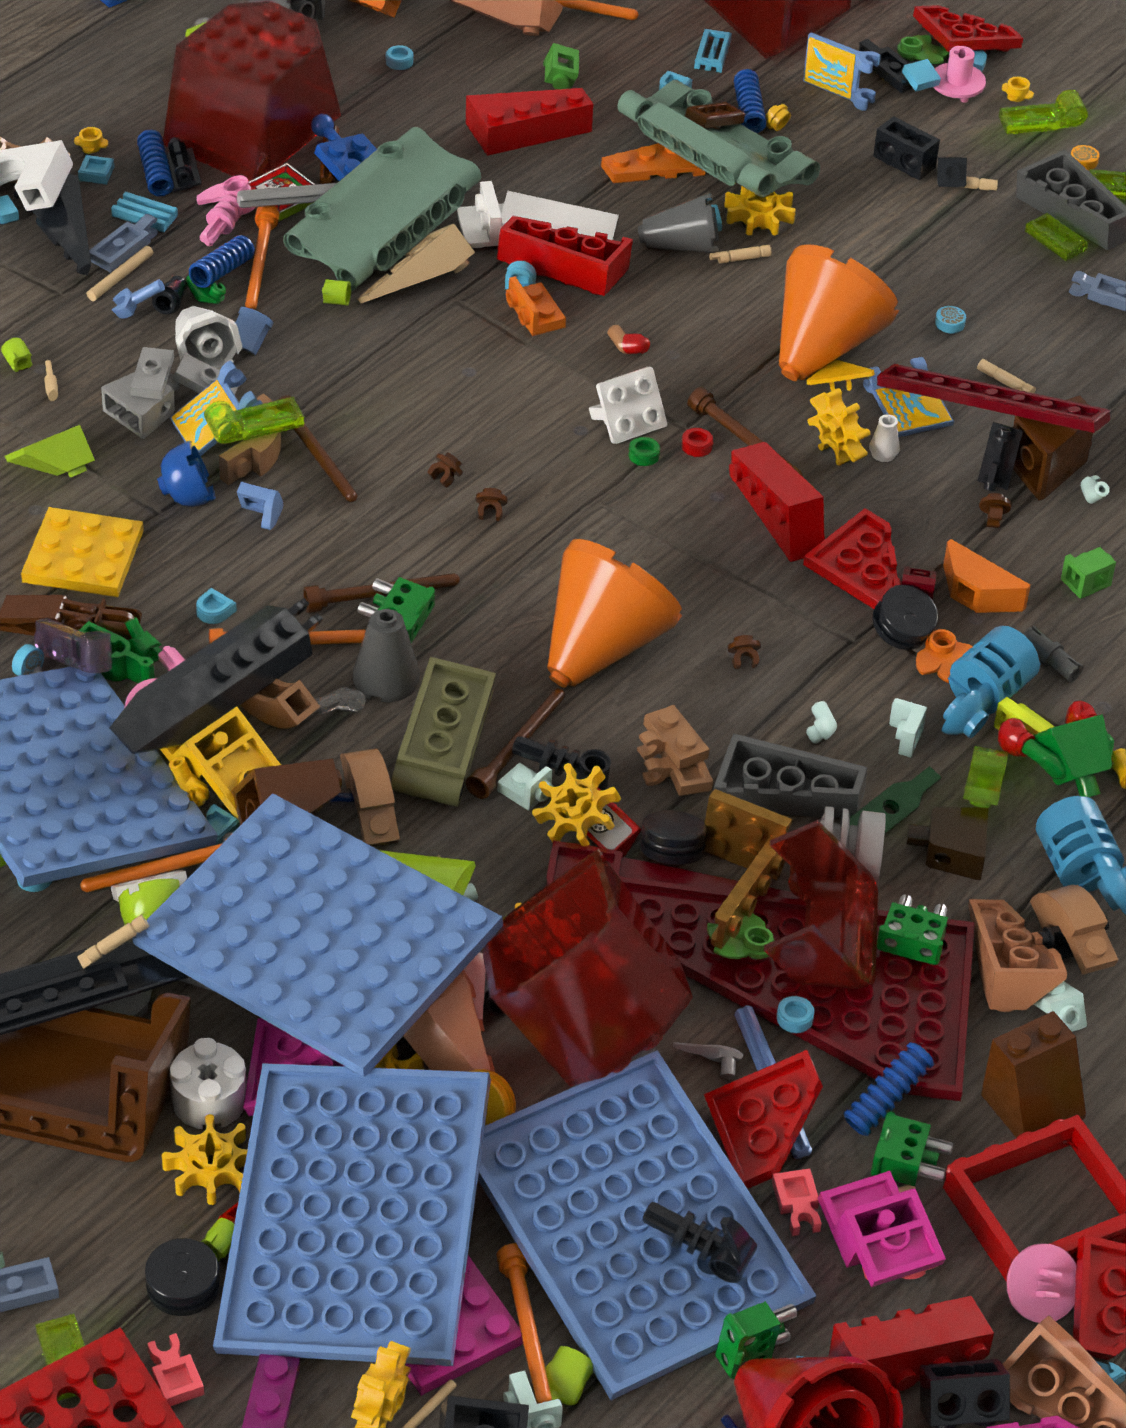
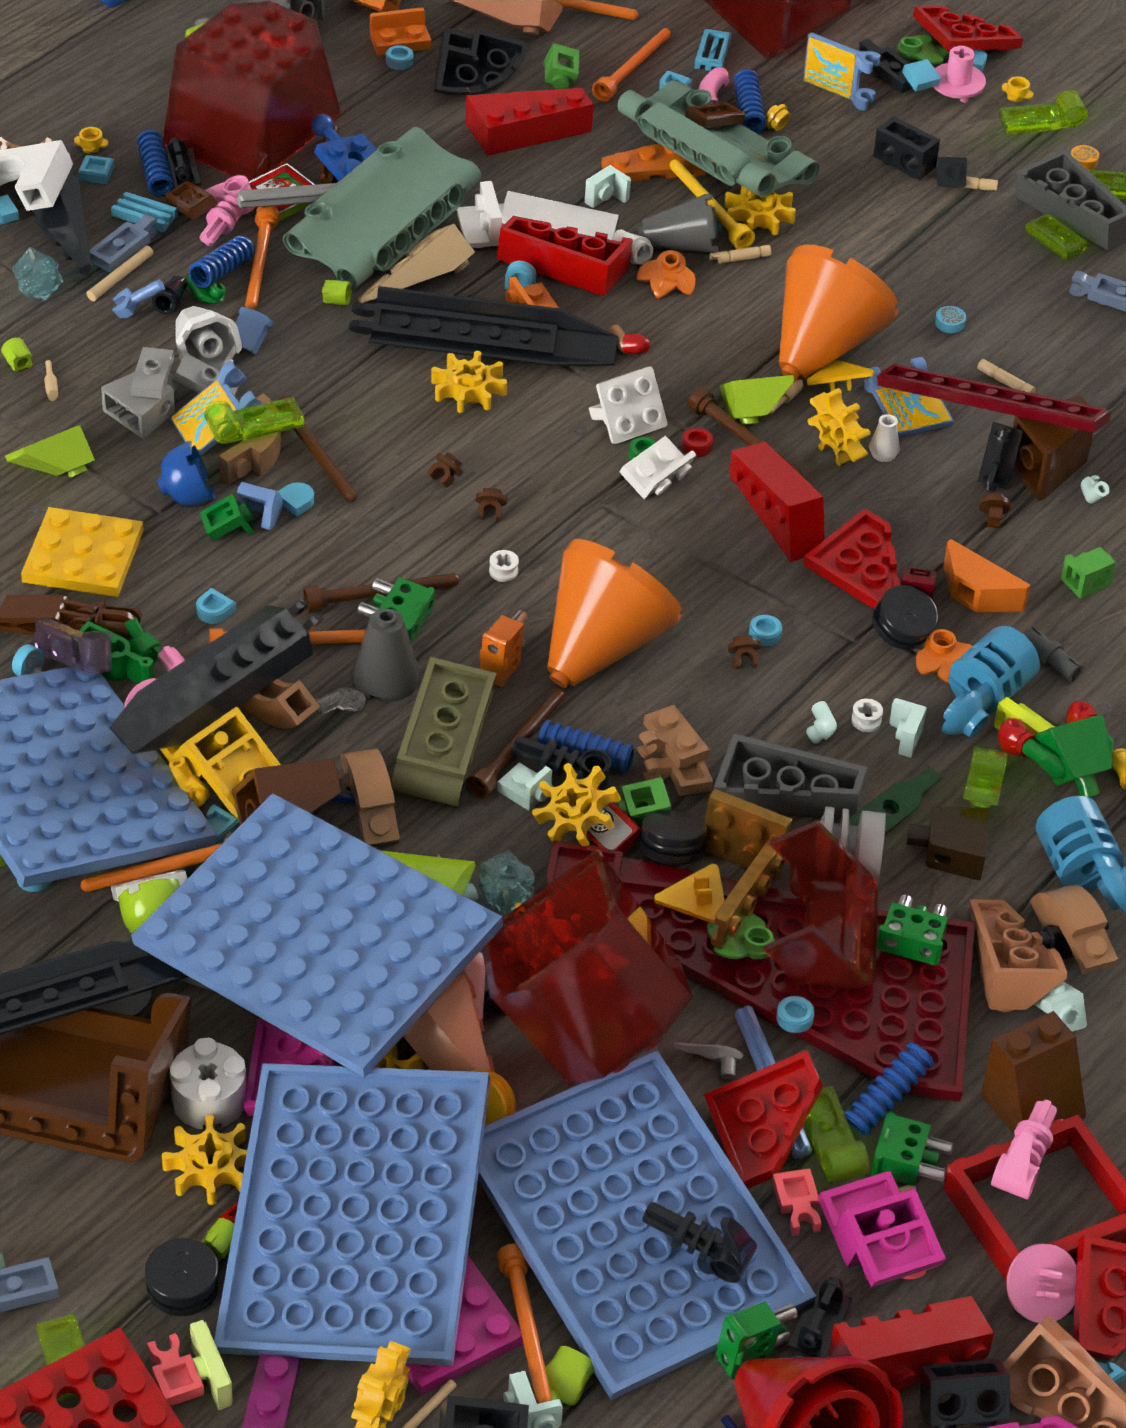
tan wheel [77,914,149,969] -> none
none -> clear light blue brick [11,247,63,302]
none -> reddish brown plate [165,181,217,220]
none -> yellowish green plate [190,1320,233,1411]
none -> green bracket [199,494,255,541]
none -> medium azure tile [278,483,314,517]
none -> black hinge [349,286,618,366]
none -> orange bracket [370,7,431,56]
none -> yellow gear [431,351,507,413]
none -> black brick [434,27,529,95]
none -> orange piece [479,610,527,688]
none -> clear light blue brick [479,849,535,915]
none -> white bush [489,550,519,582]
none -> blue piece [537,720,634,774]
none -> light aqua bracket [584,165,631,208]
none -> orange piece [592,28,671,102]
none -> white cone [612,229,653,265]
none -> bright green brick [616,777,671,827]
none -> white bracket [619,436,696,500]
none -> orange plate [637,250,695,299]
none -> yellow piece [654,864,725,924]
none -> yellow piece [669,159,755,249]
none -> bright pink arm [699,67,729,104]
none -> lime slope [720,375,794,425]
none -> medium azure tile [748,615,782,646]
none -> tan piece [769,379,803,415]
none -> black hinge [787,1277,852,1357]
none -> clear neon green plate [804,1086,869,1182]
none -> white bush [851,699,883,732]
none -> bright pink piece [991,1099,1057,1200]

